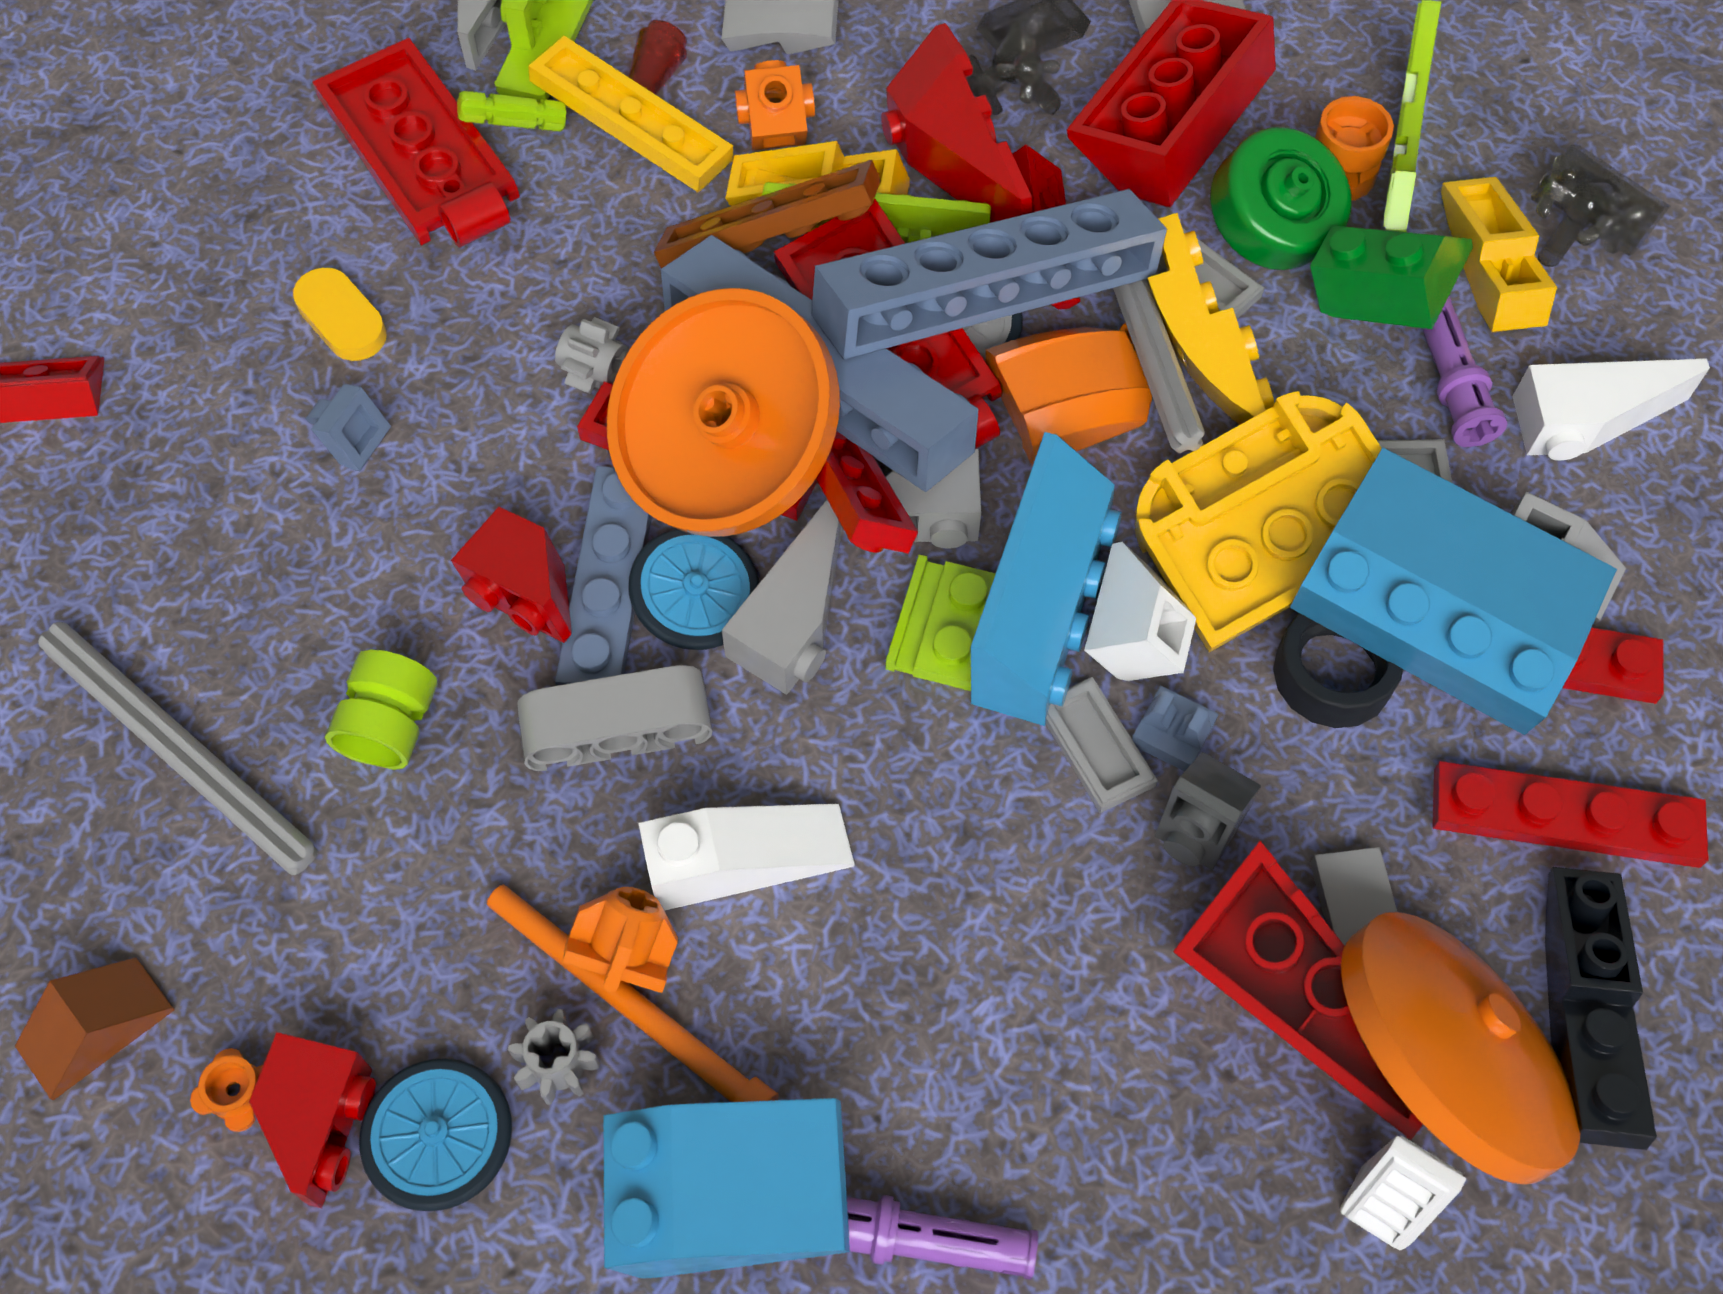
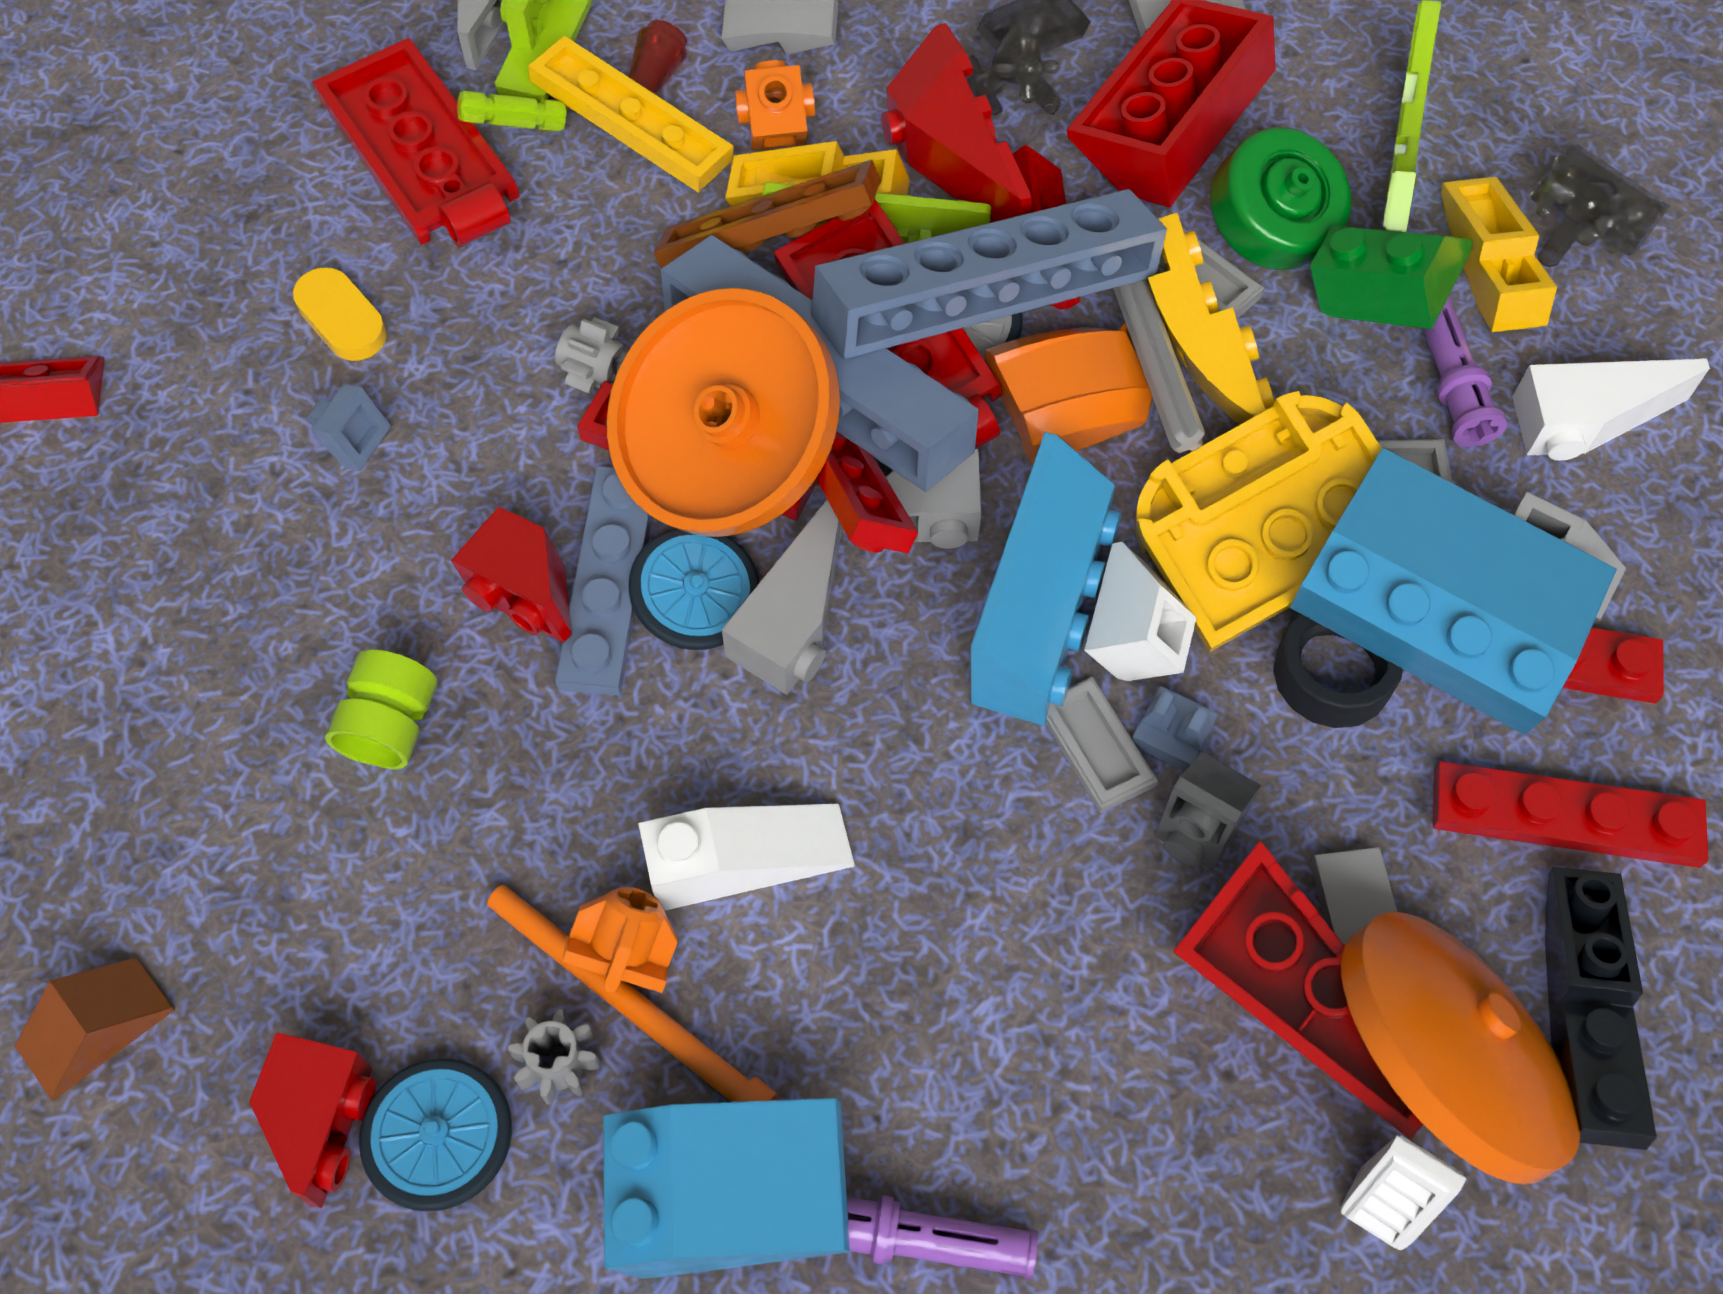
light grey axle [38,622,318,875] -> none
orange plate [190,1048,263,1132] -> none
light grey beam [517,665,713,771] -> none
lime plate [885,555,996,691] -> none
orange wheel [1315,96,1394,201] -> none

